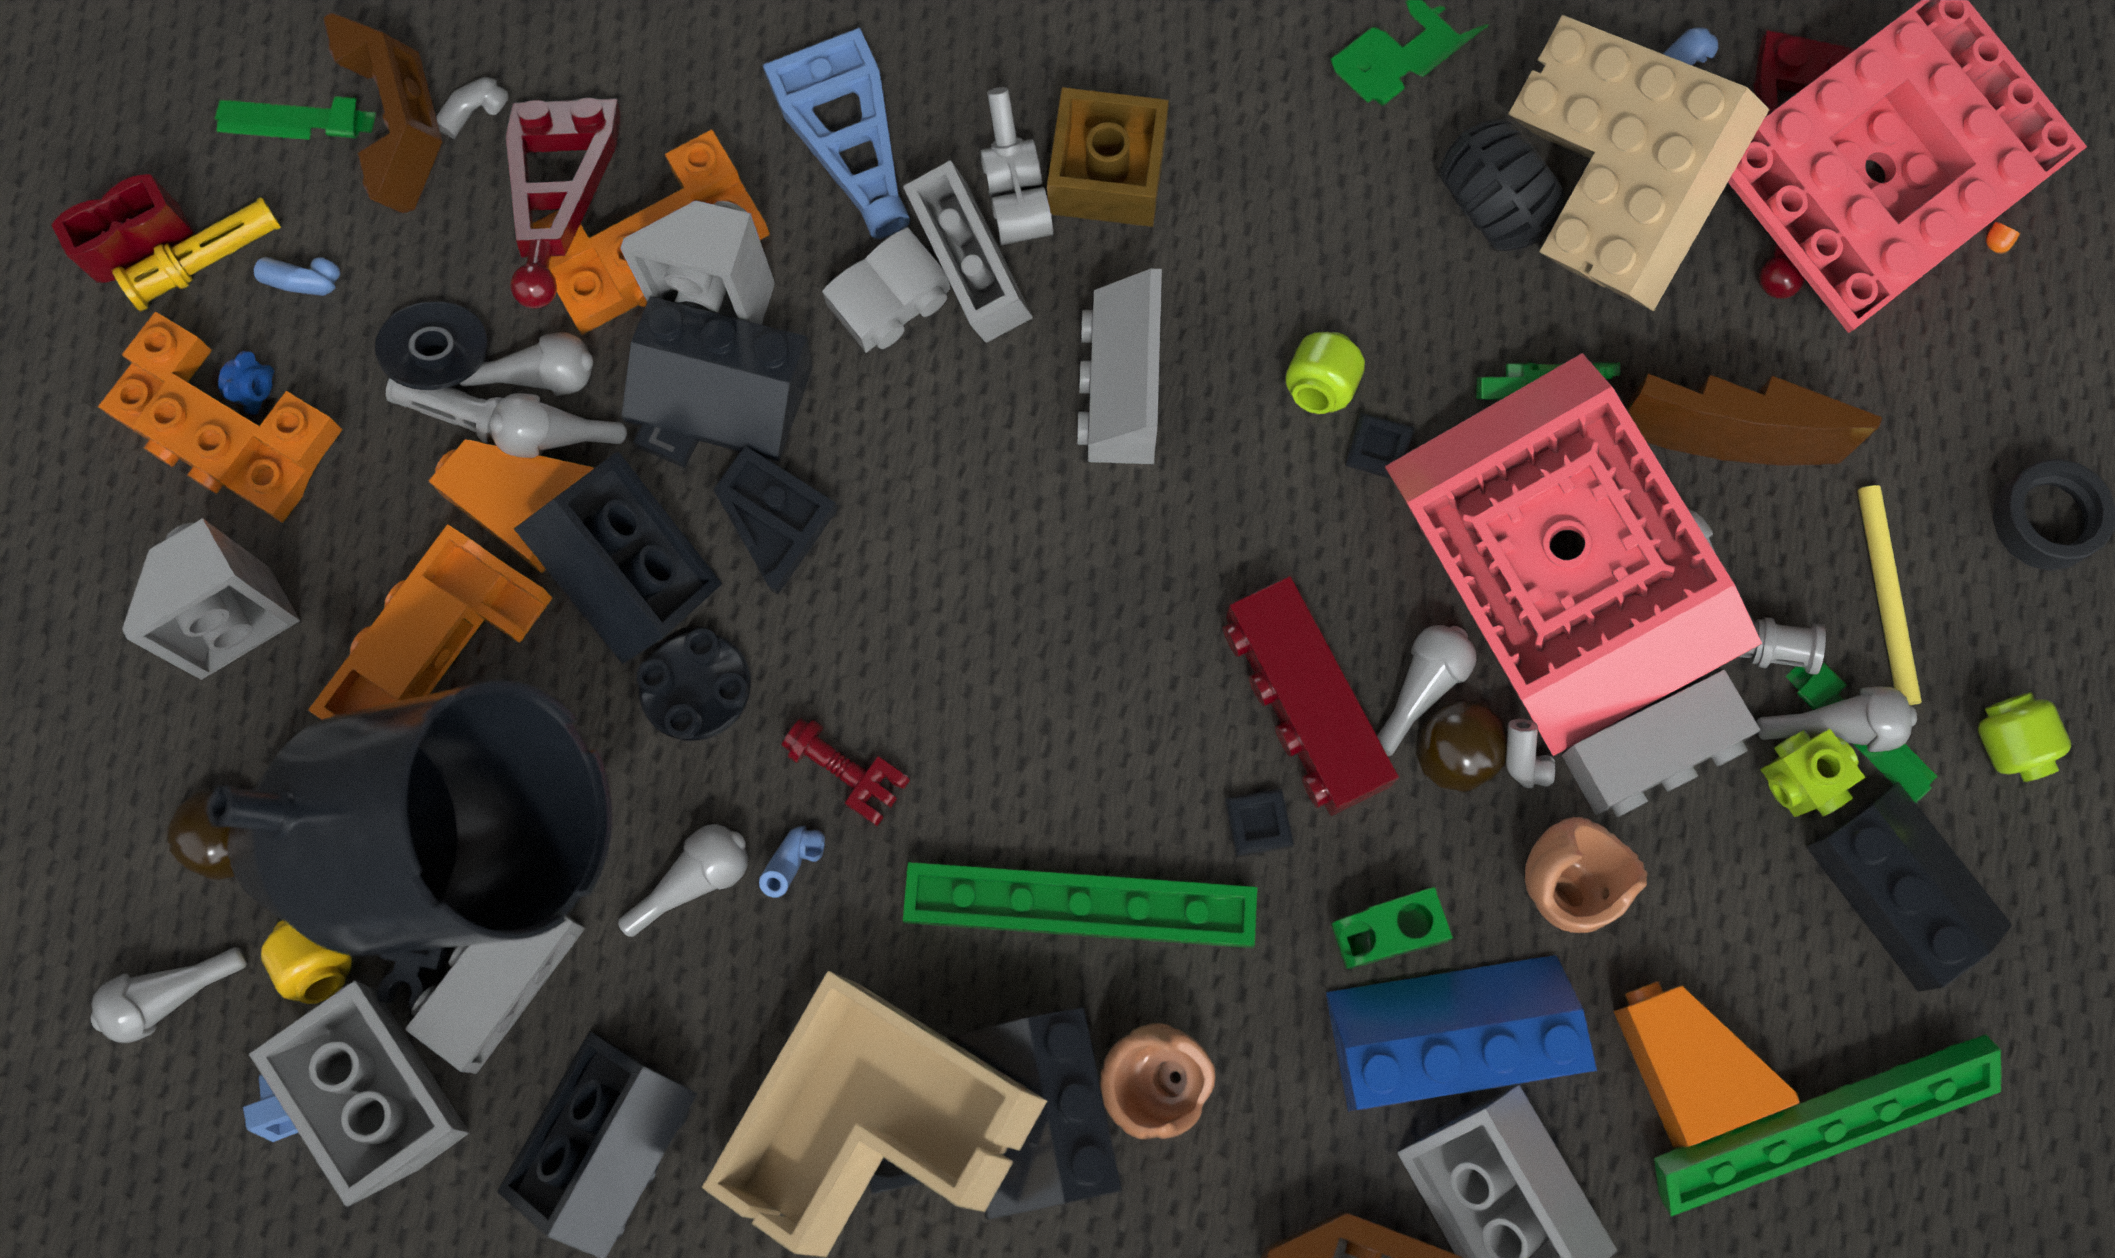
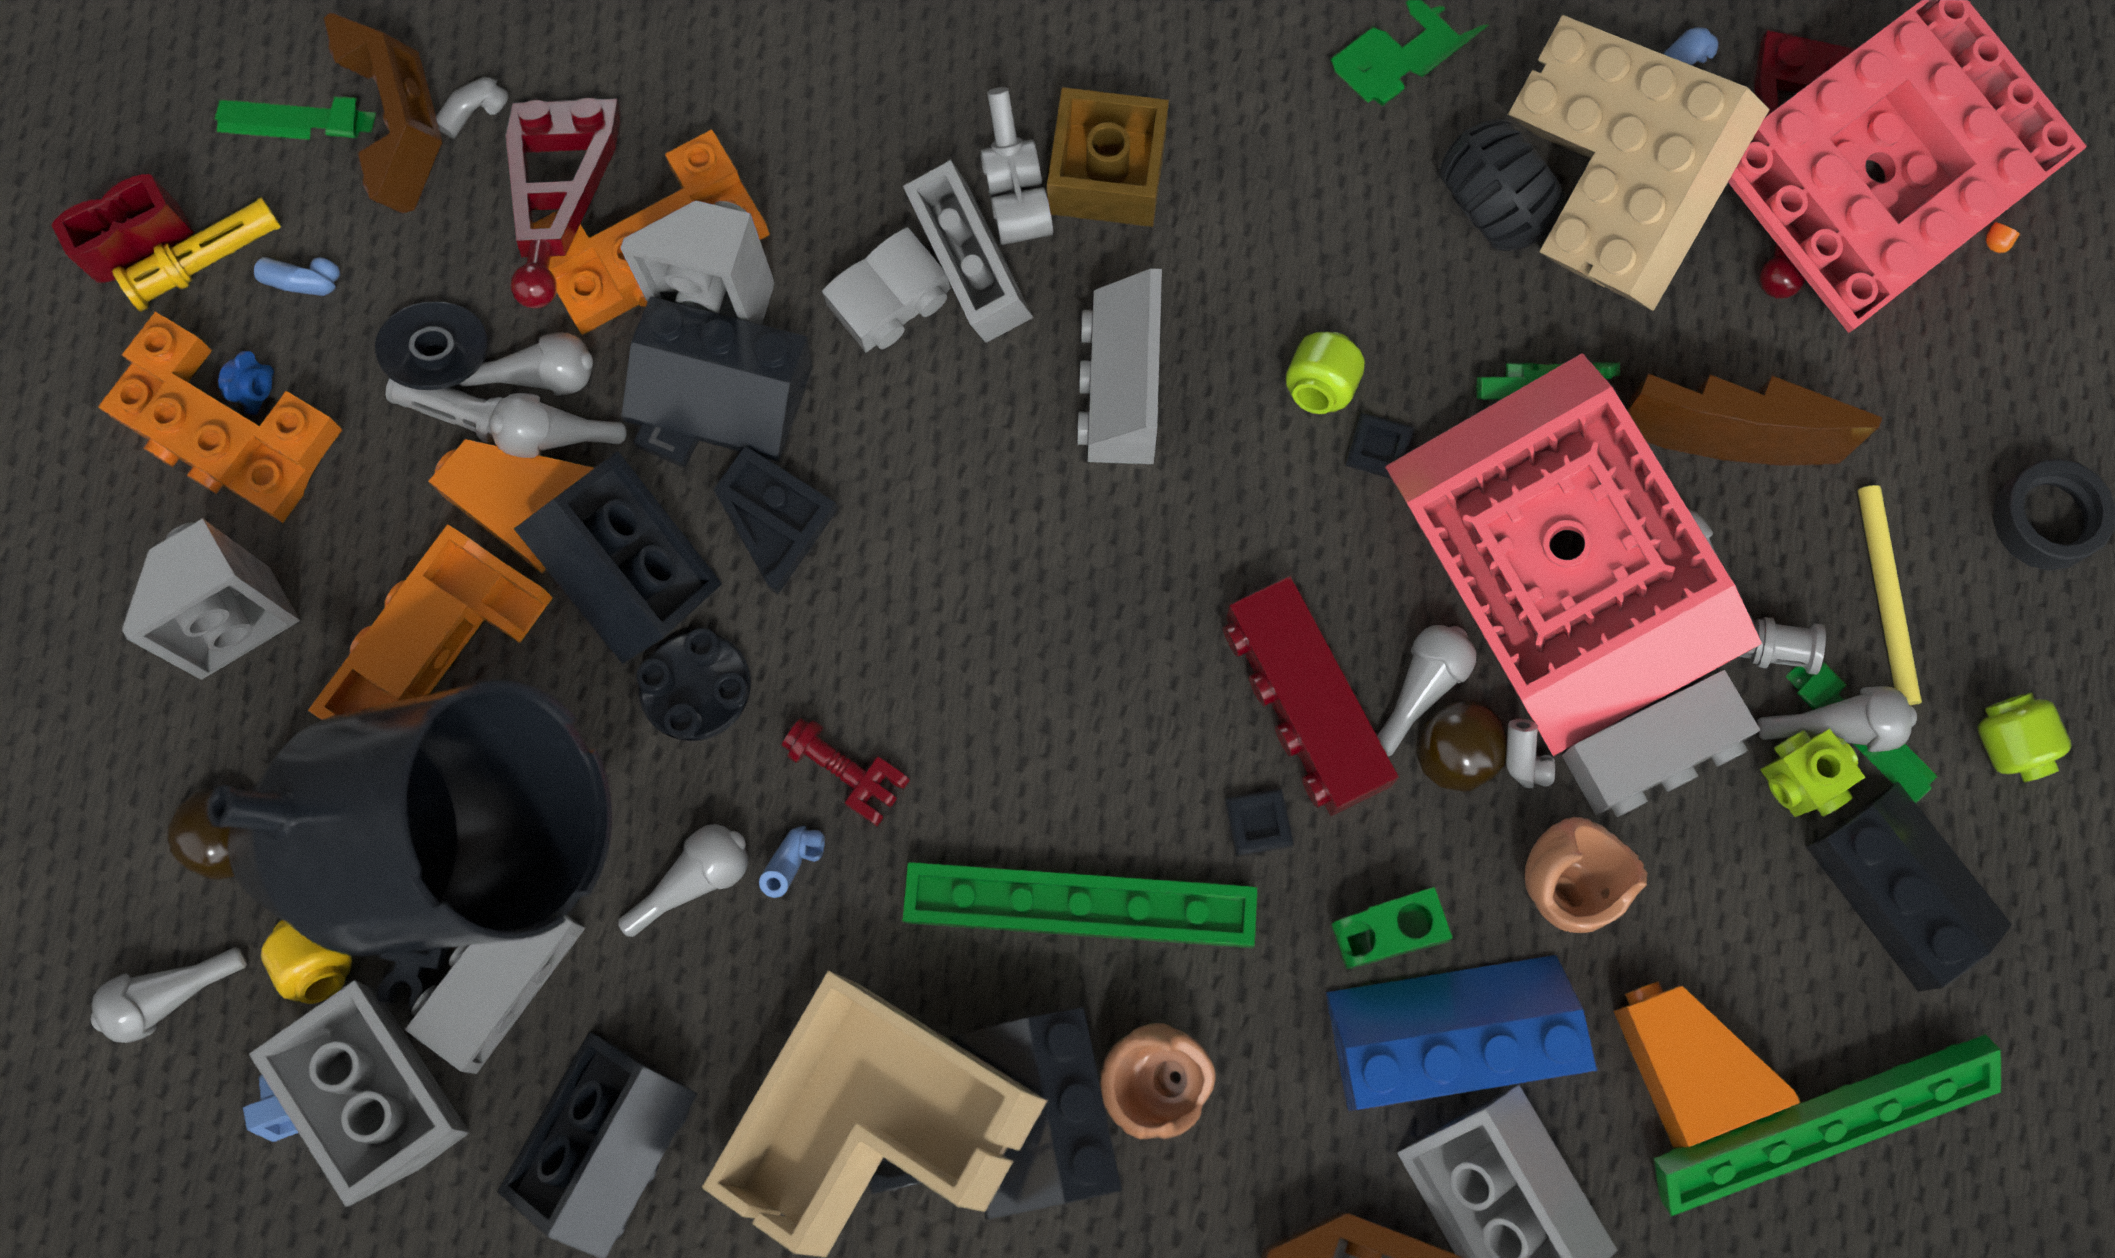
medium blue plate [763,28,910,239] -> none

